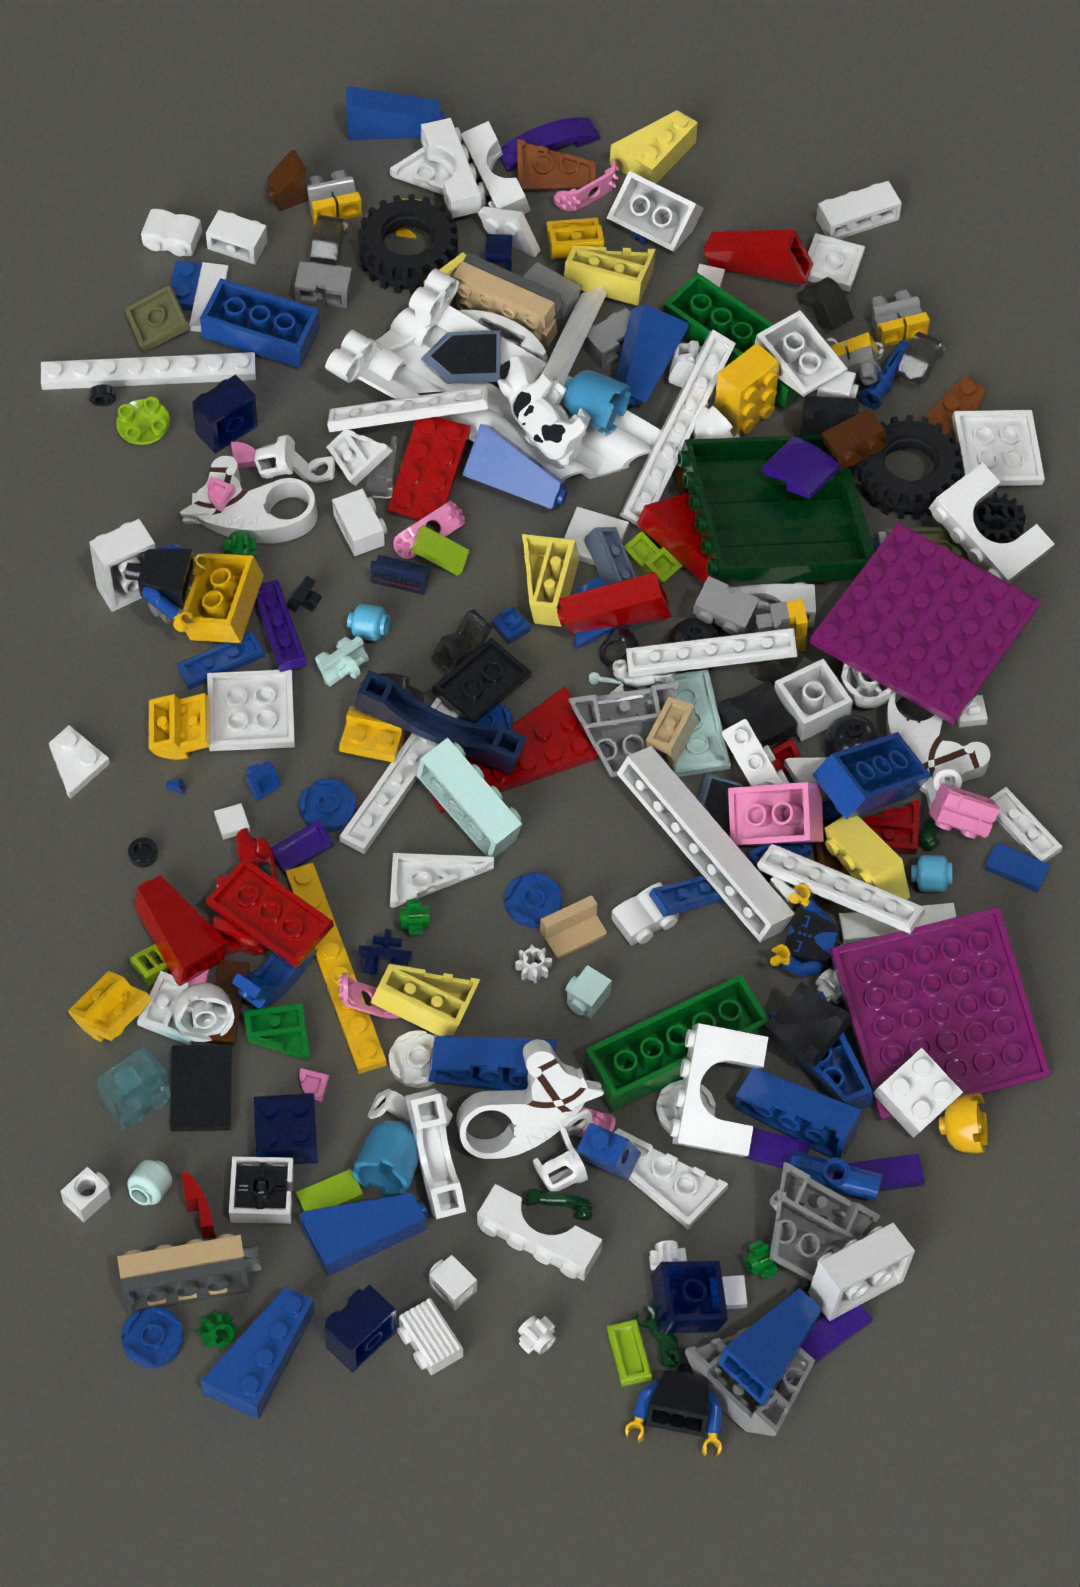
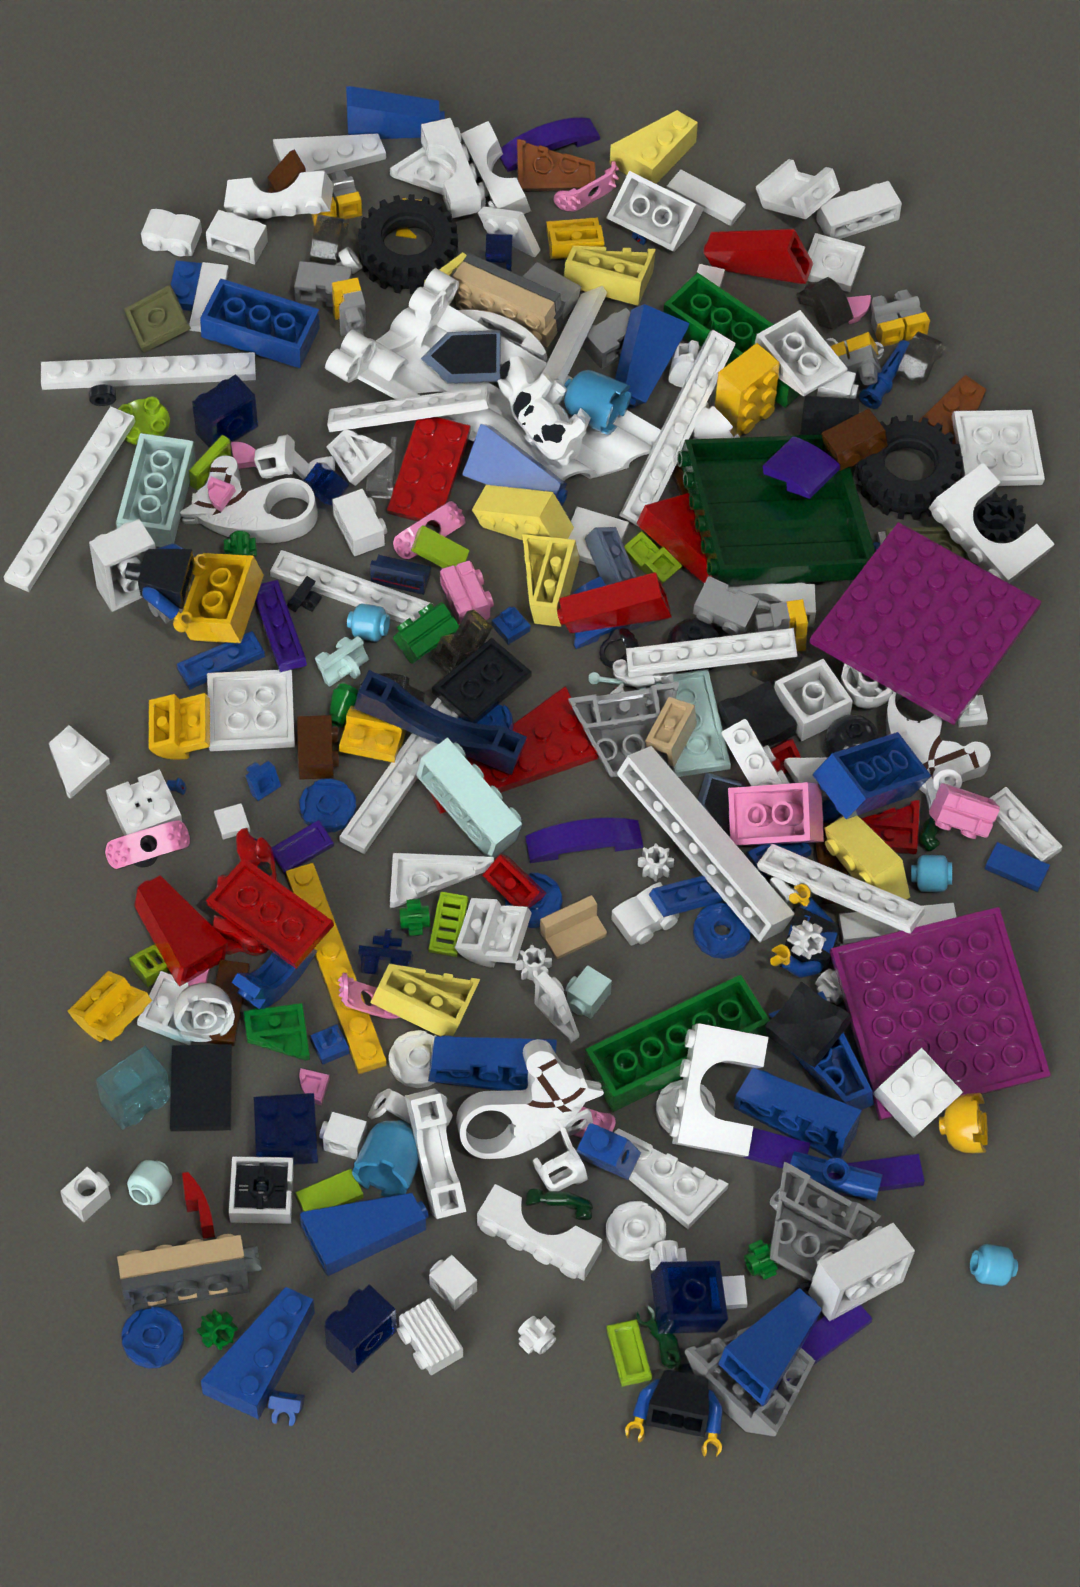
none -> white plate [4,406,135,592]
none -> bright pink piece [105,820,190,869]
none -> white piece [106,769,182,839]
none -> light aqua brick [116,433,196,547]
none -> lime tile [189,435,232,491]
none -> white arch [224,170,334,219]
none -> tile [268,1390,305,1426]
none -> white tile [270,550,433,623]
none -> white wing [273,134,386,174]
none -> reddish brown brick [297,715,339,780]
none -> clear blue panel [303,462,349,506]
none -> blue tile [310,1024,350,1065]
none -> white brick [319,1112,367,1160]
none -> green cone [329,684,358,728]
none -> light grey hips [332,277,366,337]
none -> white tile [335,246,362,274]
none -> green brick [393,602,461,664]
none -> lime slope [428,892,469,957]
none -> bright pink brick [440,561,494,628]
none -> white brick [455,898,532,968]
none -> light yellow wedge [472,485,574,540]
none -> red slope [482,854,547,909]
none -> dark purple slope [525,818,643,863]
none -> white wing [534,971,579,1044]
none -> white tile [606,1201,666,1261]
none -> white gear [638,843,674,882]
none -> white tile [666,169,746,226]
none -> blue tile [693,903,751,959]
none -> white panel [756,159,840,219]
none -> white gear [787,920,826,959]
none -> bright pink tile [844,295,871,324]
none -> medium azure head [970,1244,1018,1286]

